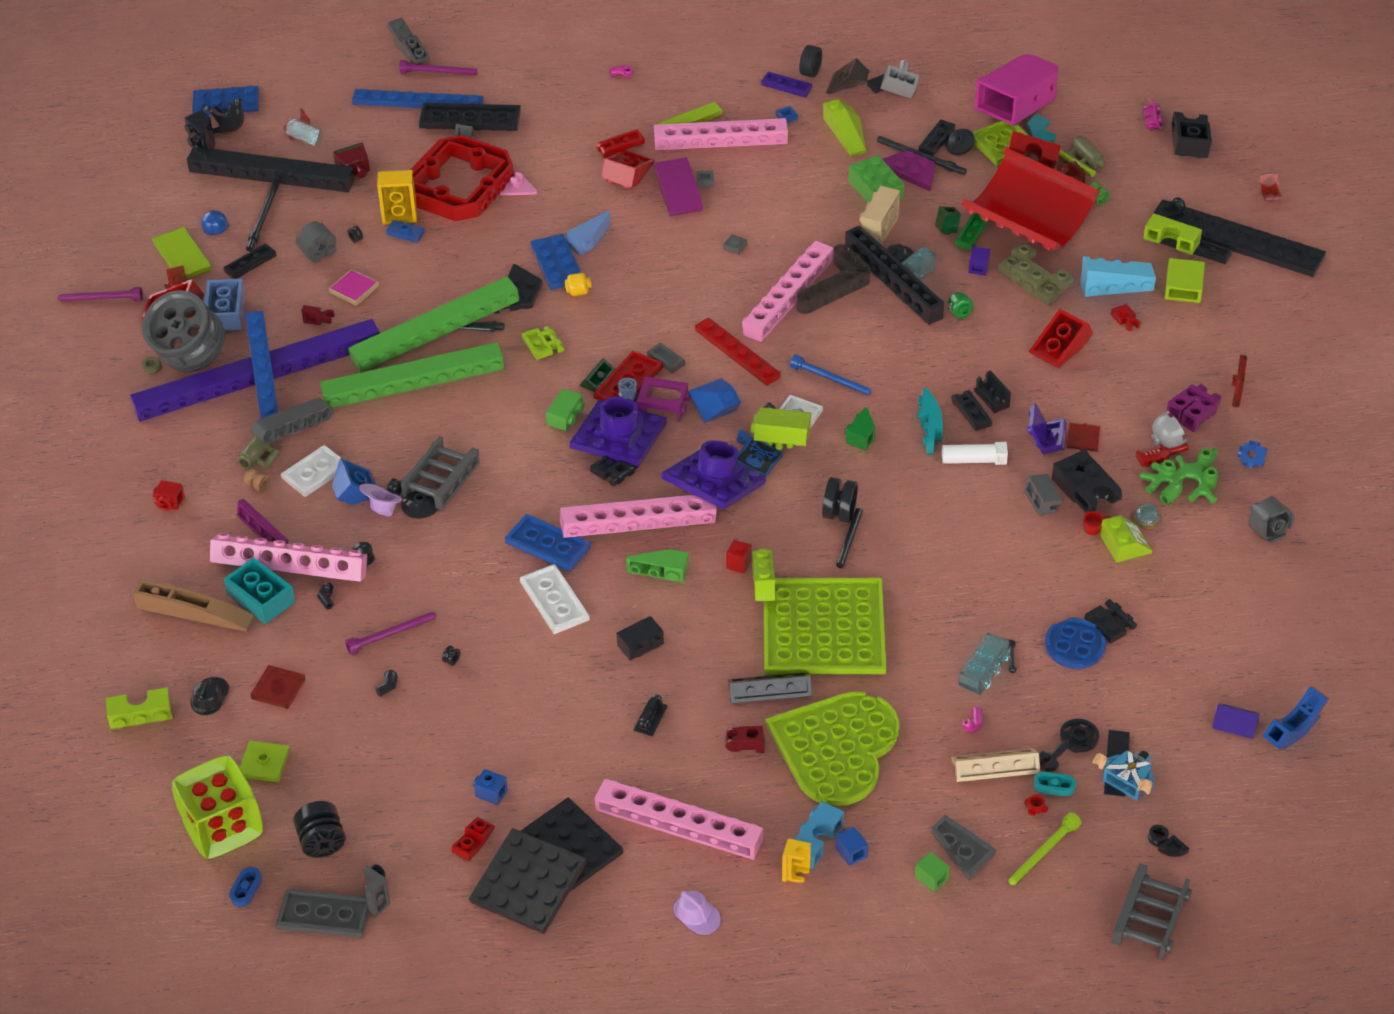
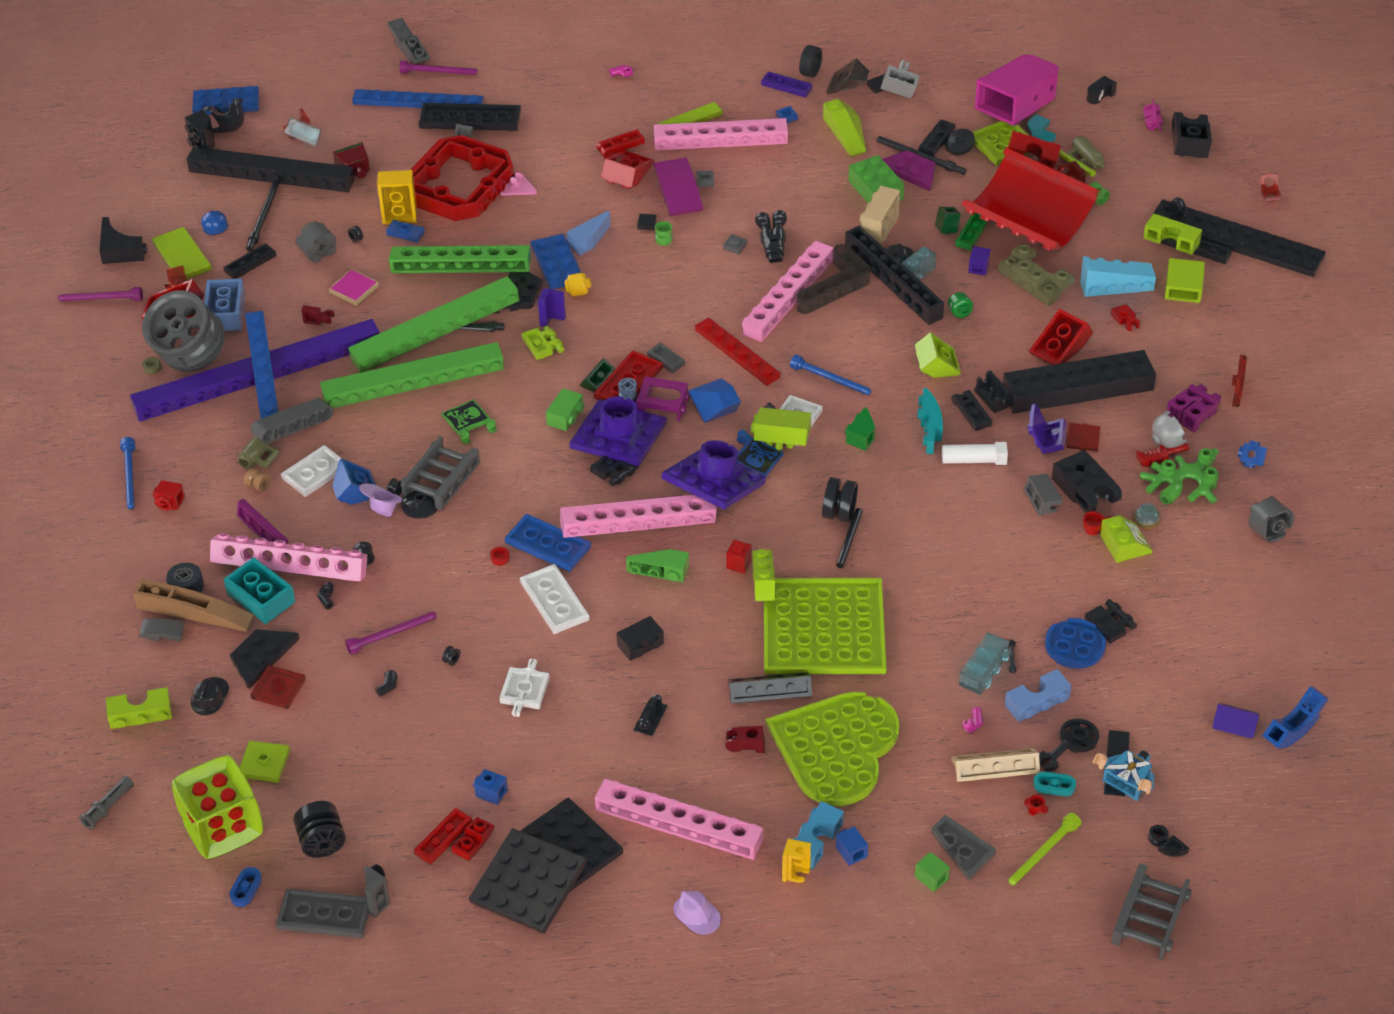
none -> dark grey pin [79,776,134,830]
none -> black arch [99,217,148,264]
none -> blue piece [120,437,135,509]
none -> dark grey slope [139,618,185,642]
none -> black wheel [166,562,204,593]
none -> black wing [230,629,299,689]
none -> bright green brick [389,245,532,273]
none -> red plate [414,808,472,865]
none -> bright green flag [441,399,497,444]
none -> red tile [490,547,510,566]
none -> white plate [499,659,550,717]
none -> dark purple panel [538,288,566,327]
none -> black tile [637,214,657,231]
none -> bright green wheel [655,221,672,246]
none -> black piece [755,210,787,263]
none -> lime slope [915,332,961,378]
none -> black brick [1003,350,1156,414]
none -> medium blue arch [1005,669,1071,722]
none -> black leg [1086,75,1117,104]

